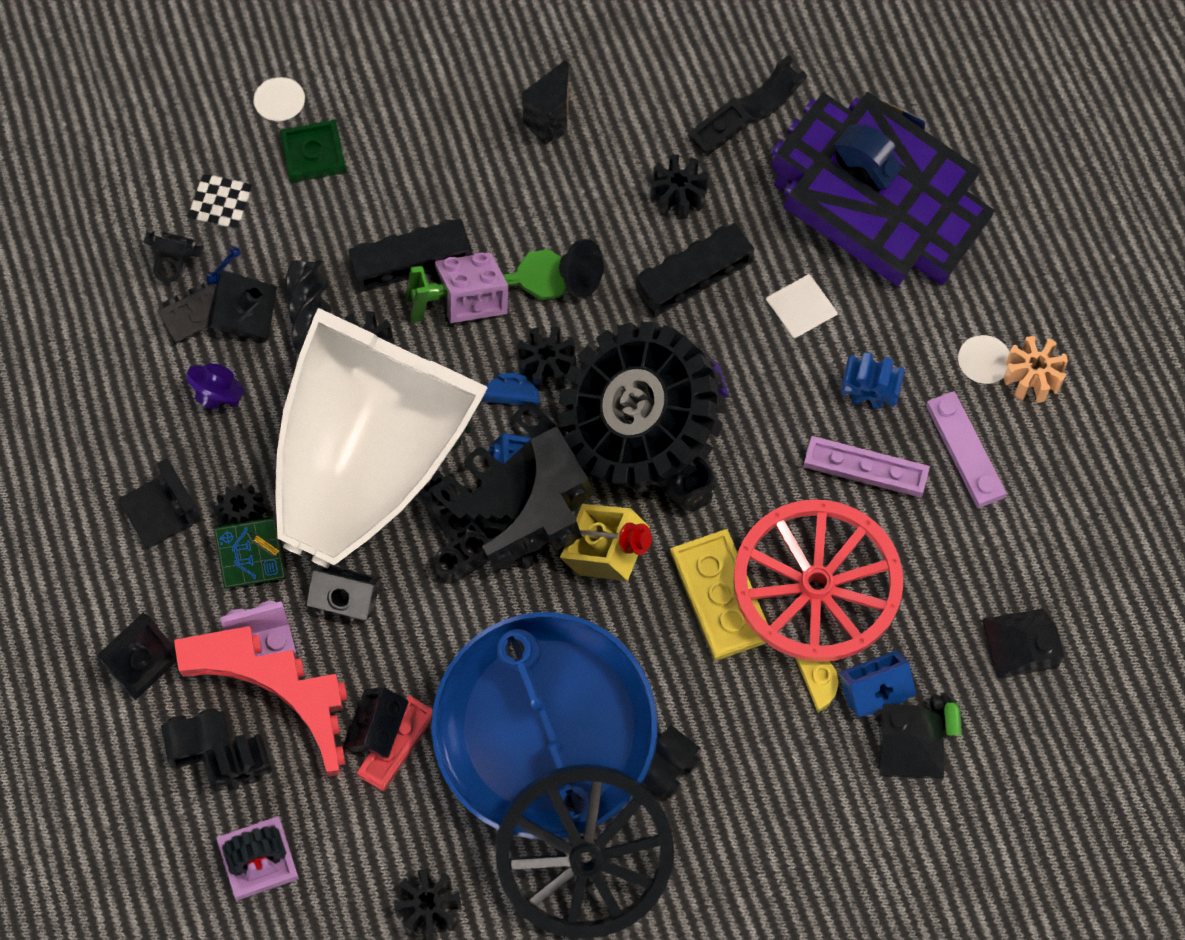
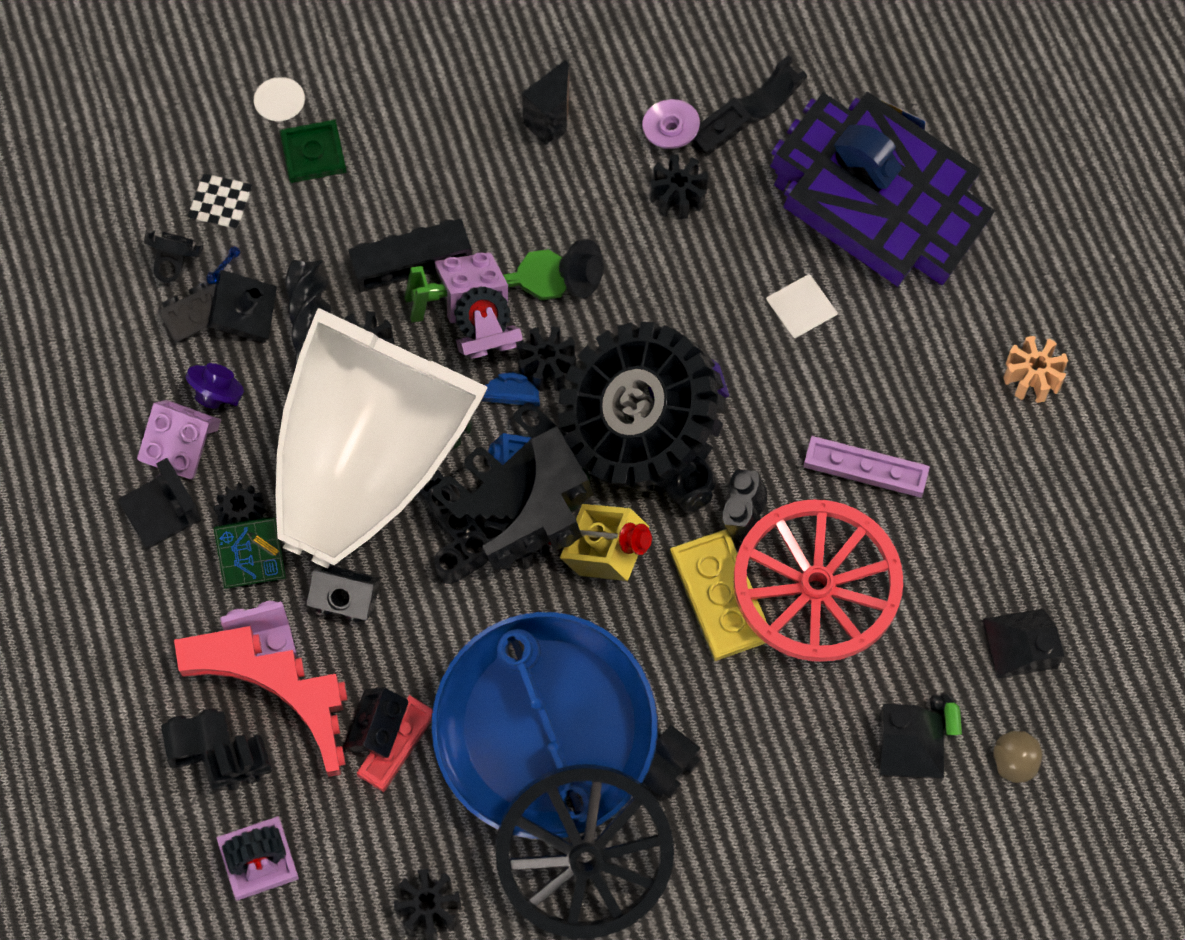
black tile [97,612,177,700] -> none
black brick [636,222,754,318] -> none
light yellow plate [795,658,839,713] -> none
blue brick [839,650,917,717] -> none
blue gear [840,353,905,409] -> none
lavender plate [926,391,1007,509] -> none
white sticker [958,335,1010,384] -> none
none -> lavender bracket [137,400,221,479]
none -> plate [454,286,523,359]
none -> lavender dish [642,99,700,149]
none -> black brick [723,469,768,541]
none -> dark tan hair [993,731,1042,783]

